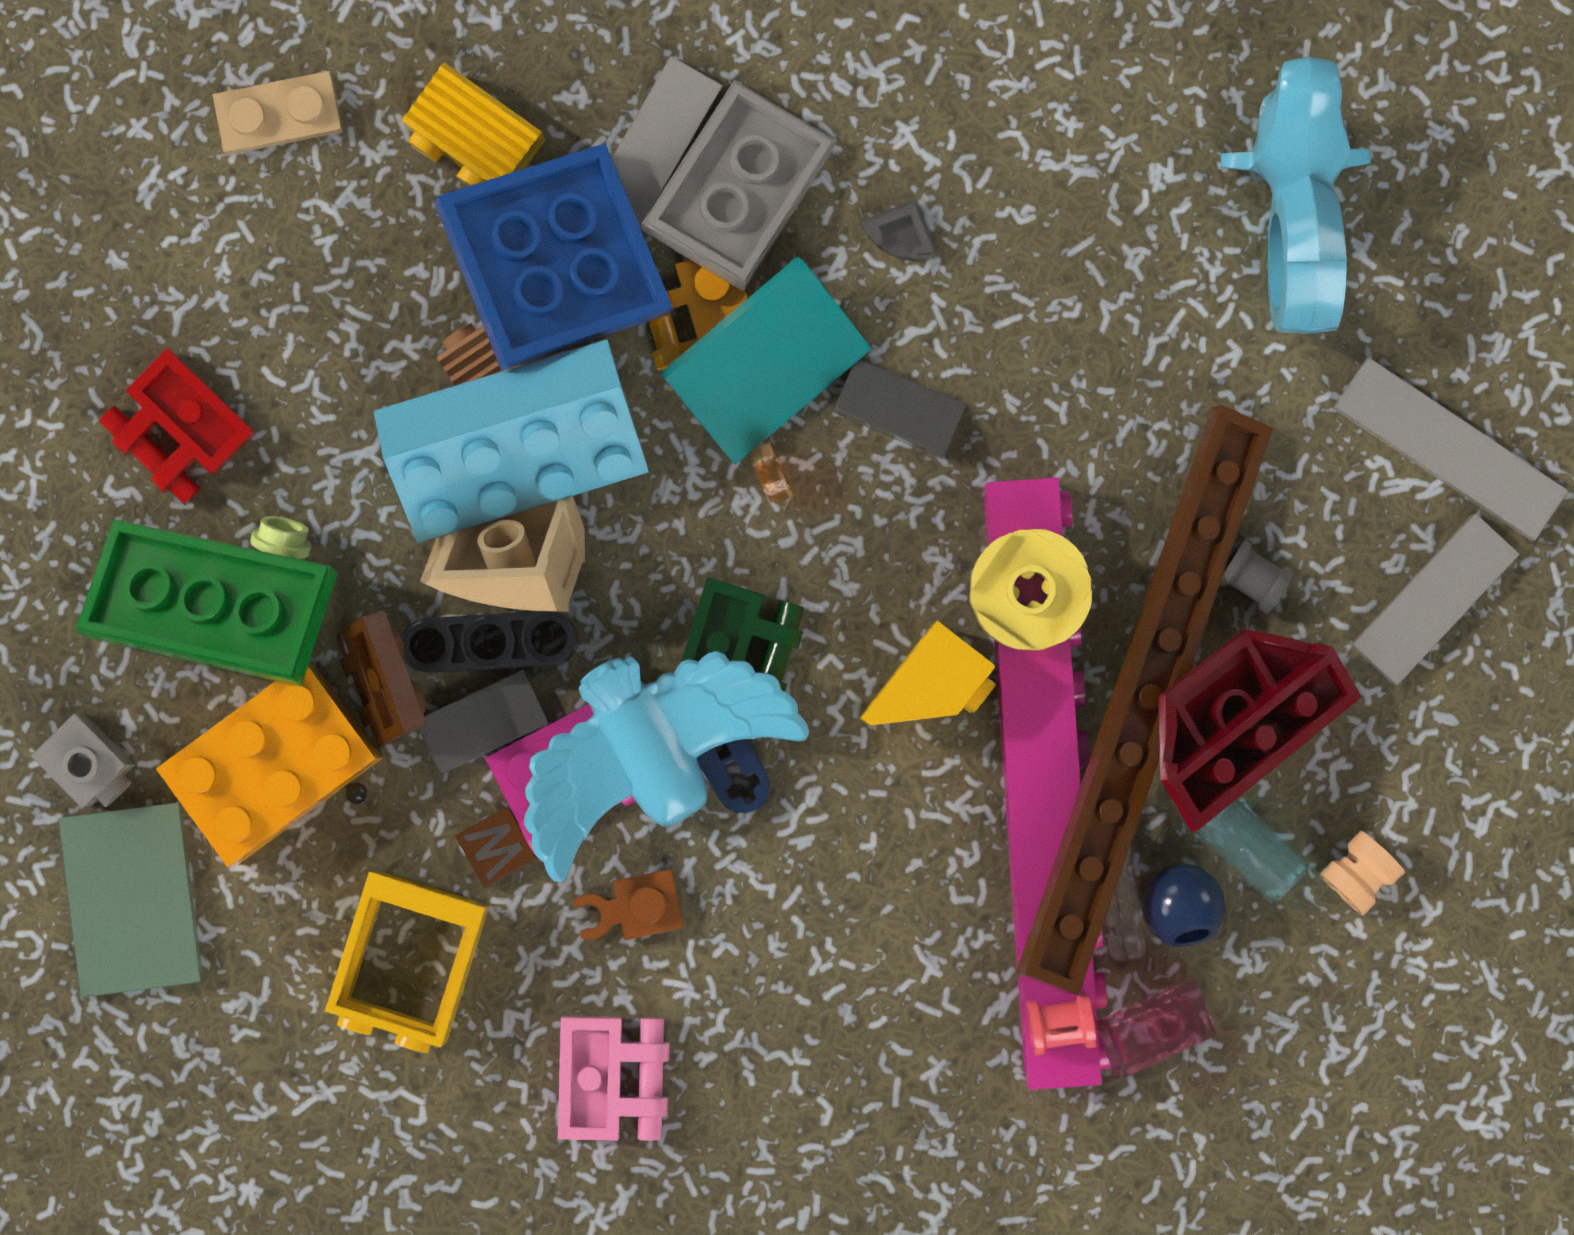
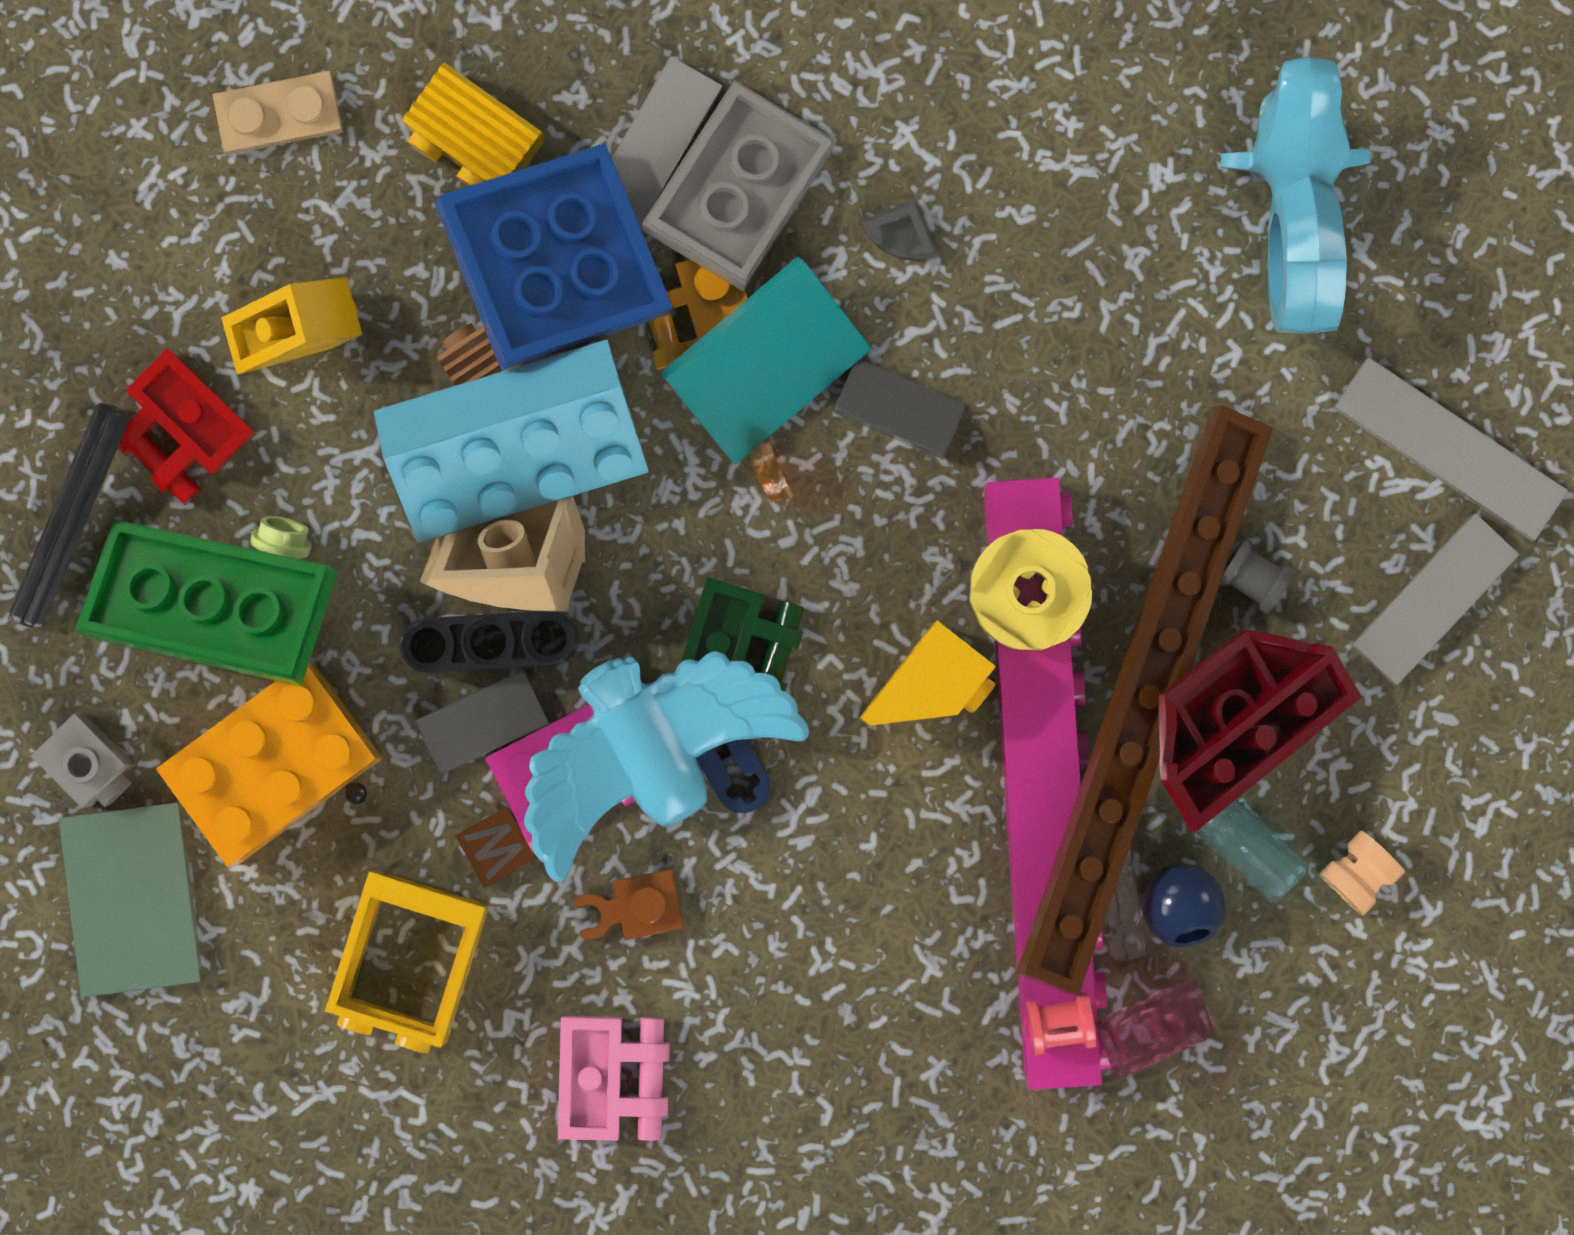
reddish brown plate [337,610,427,748] -> none
none -> black axle [9,403,129,628]
none -> yellow slope [221,277,363,375]

